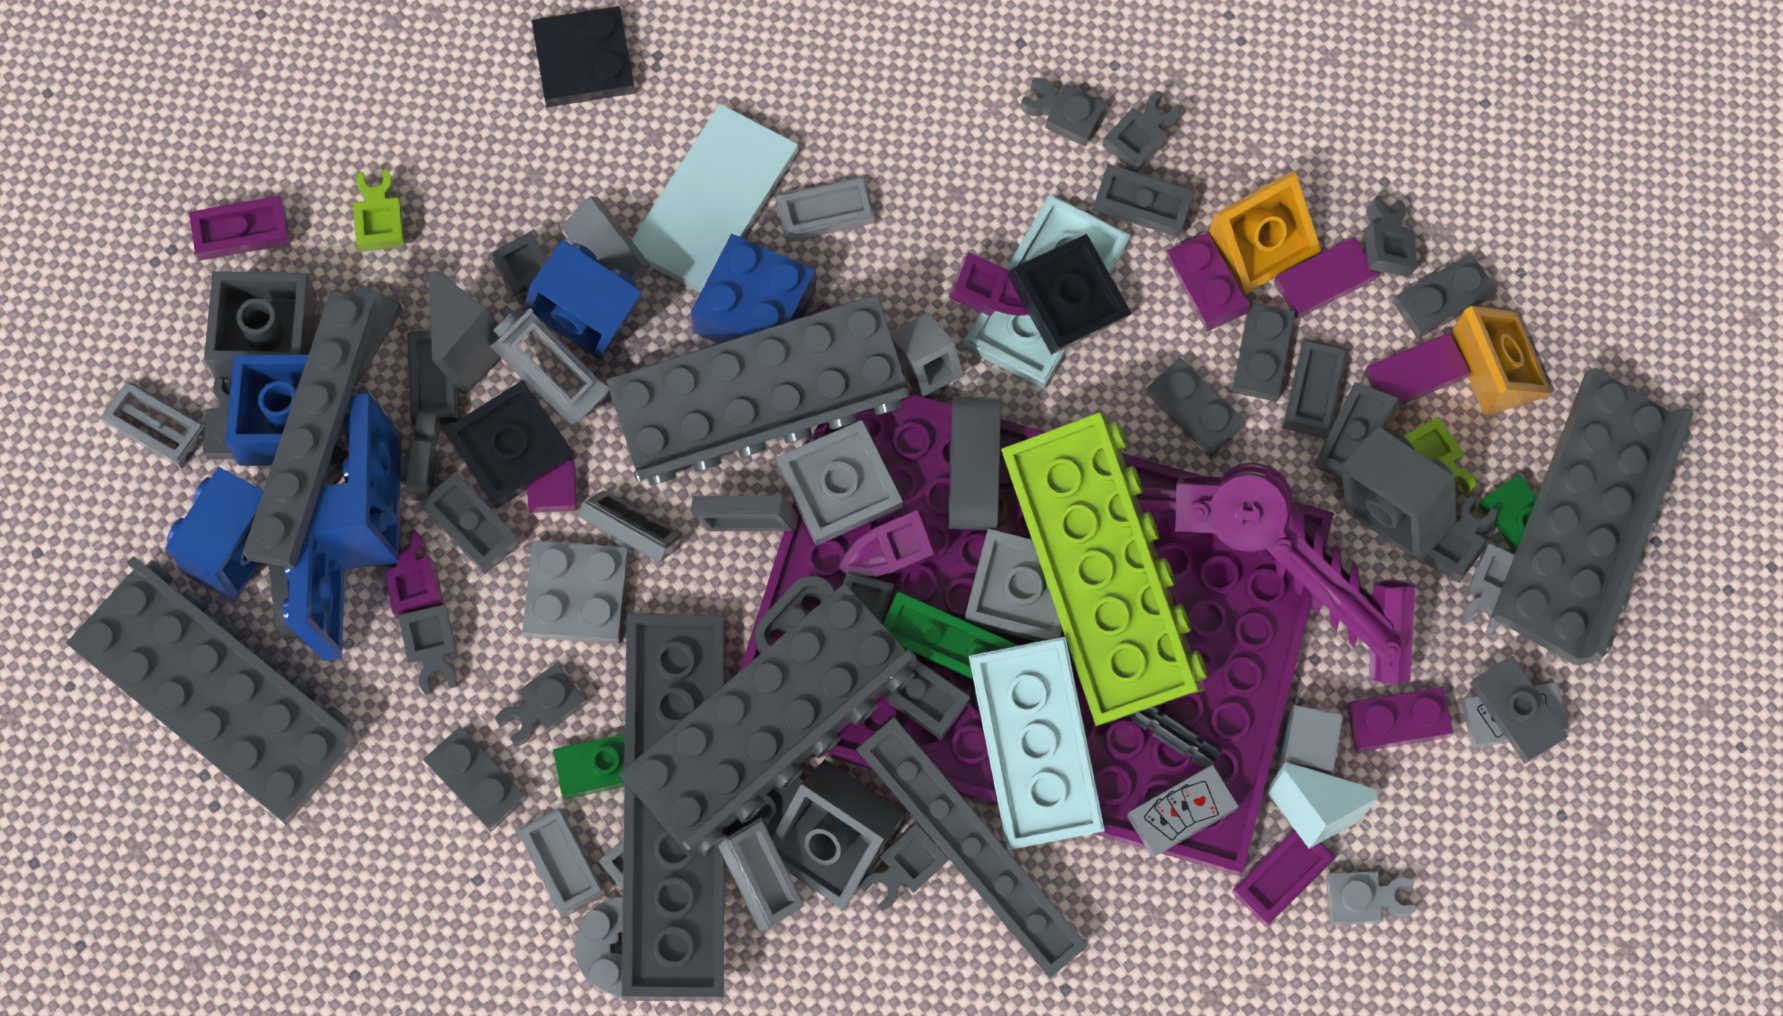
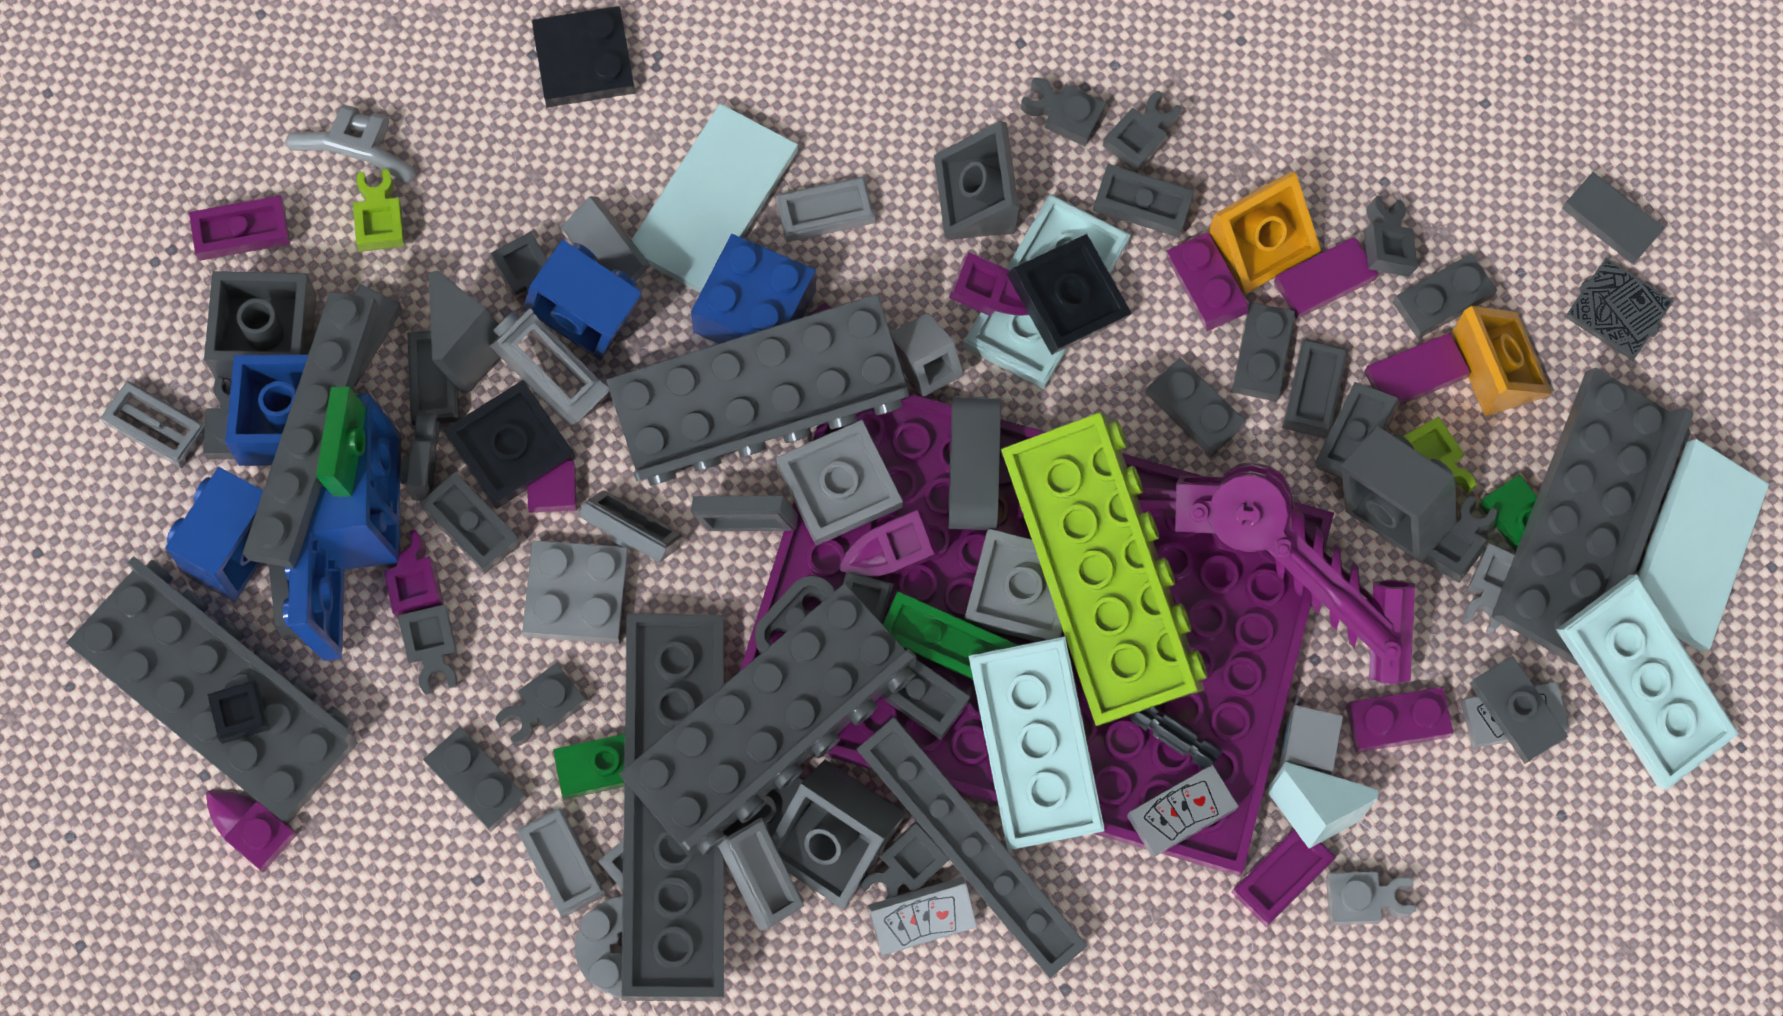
none -> magenta plate [206,790,297,873]
none -> black tile [207,680,270,744]
none -> light grey piece [285,104,416,182]
none -> green plate [316,387,367,497]
none -> light grey tile [868,877,977,956]
none -> dark grey slope [934,121,1019,240]
none -> light aqua tile [1556,575,1739,790]
none -> dark grey tile [1562,172,1665,265]
none -> dark grey piece [1565,258,1674,361]
none -> light aqua tile [1638,439,1769,651]

